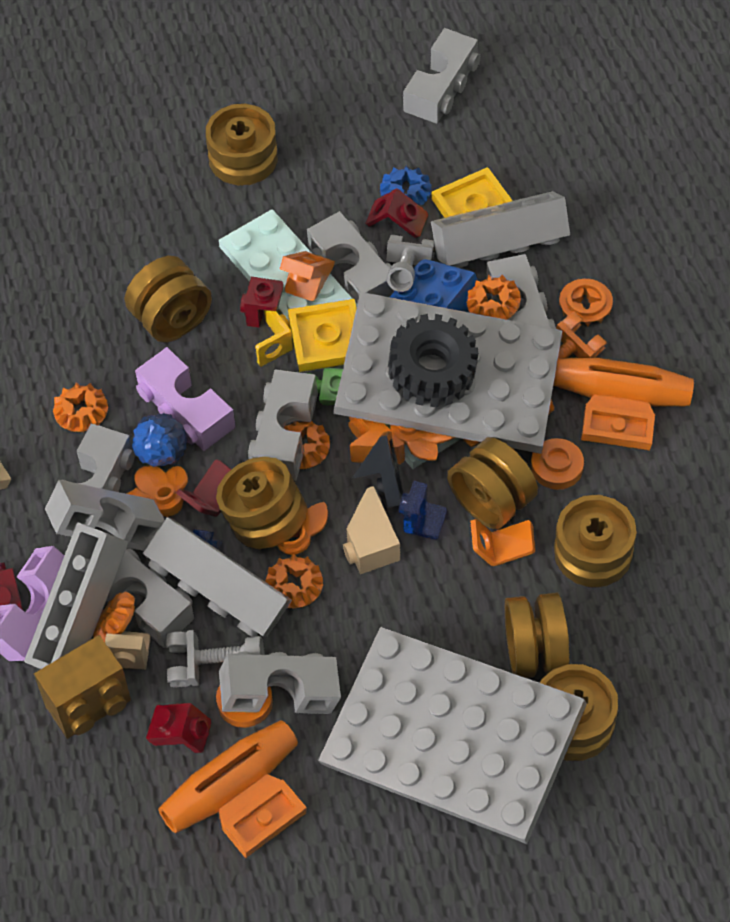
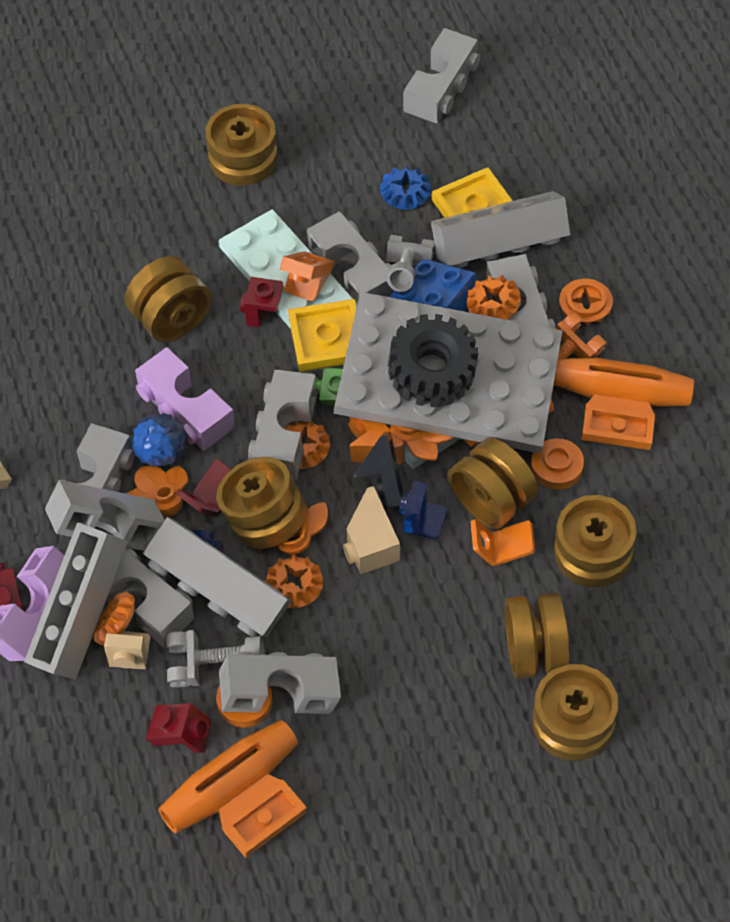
pearl gold brick [34,635,131,739] -> none
orange gear [53,382,108,432] -> none
yellow bracket [256,310,293,367] -> none
light grey plate [318,627,587,844] -> none
dark red bracket [365,188,428,238] -> none

